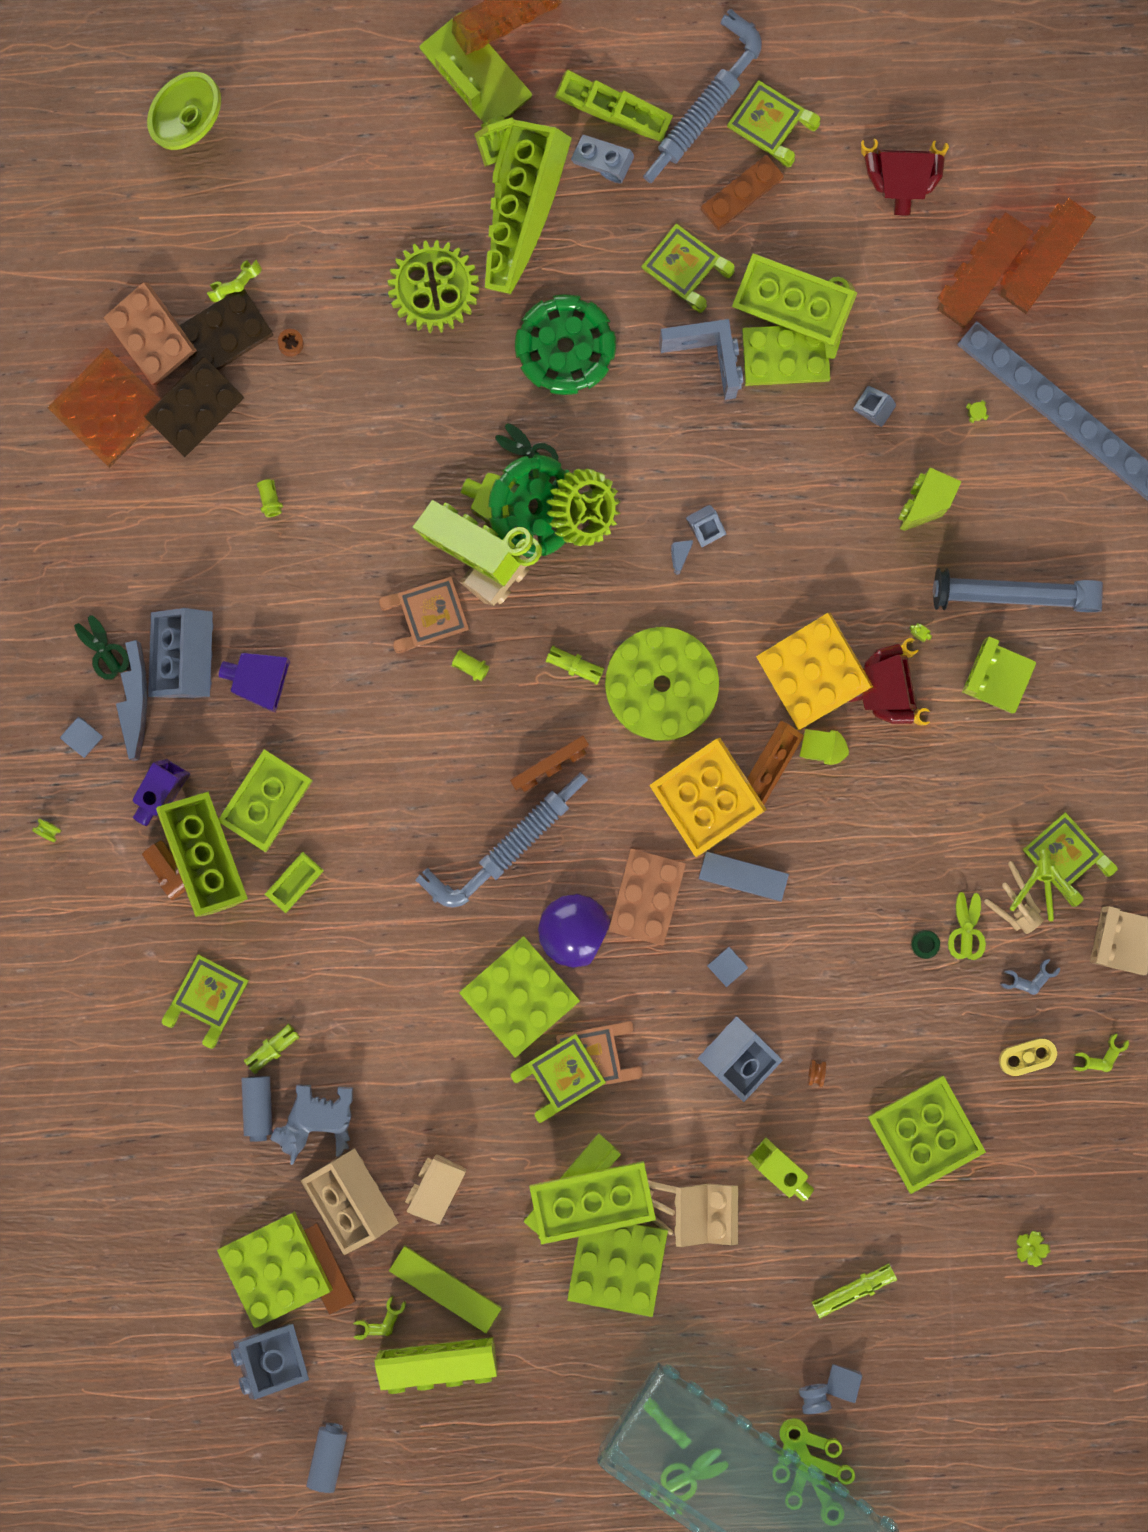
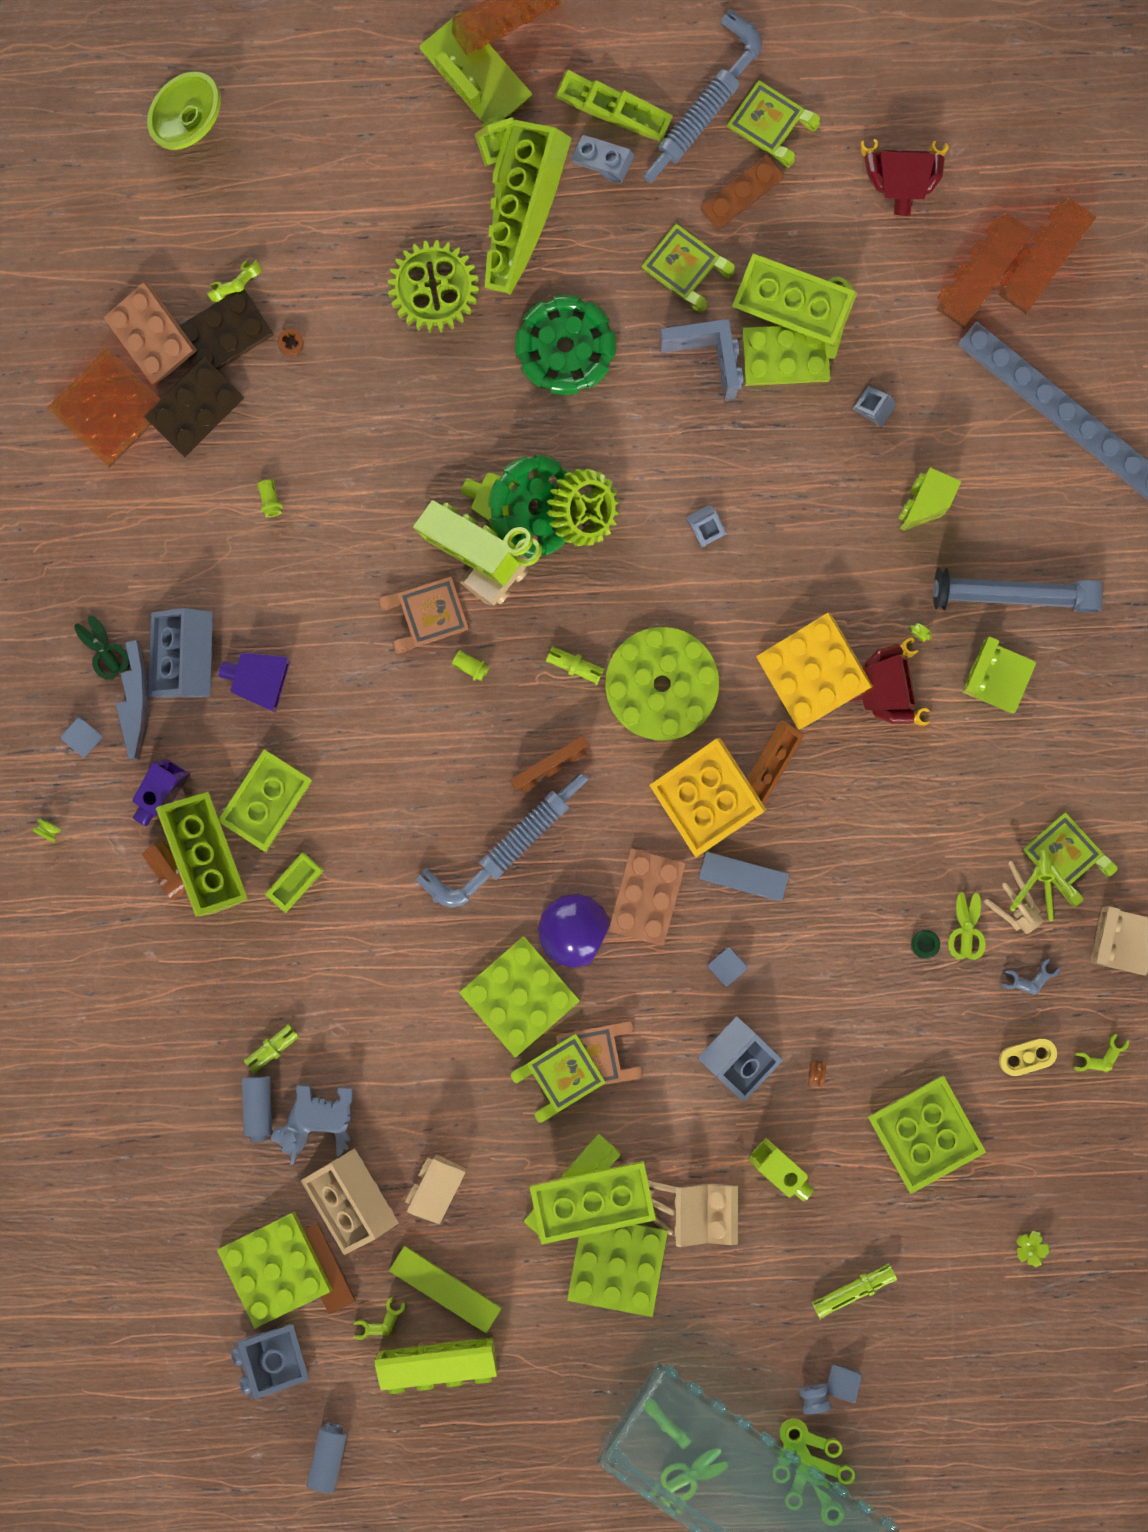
lime flag [162,955,249,1049] -> none
dark green piece [495,423,559,478] -> none
sand blue slope [671,540,693,575] -> none
lime tile [799,729,849,765] -> none
lime piece [966,400,989,423] -> none

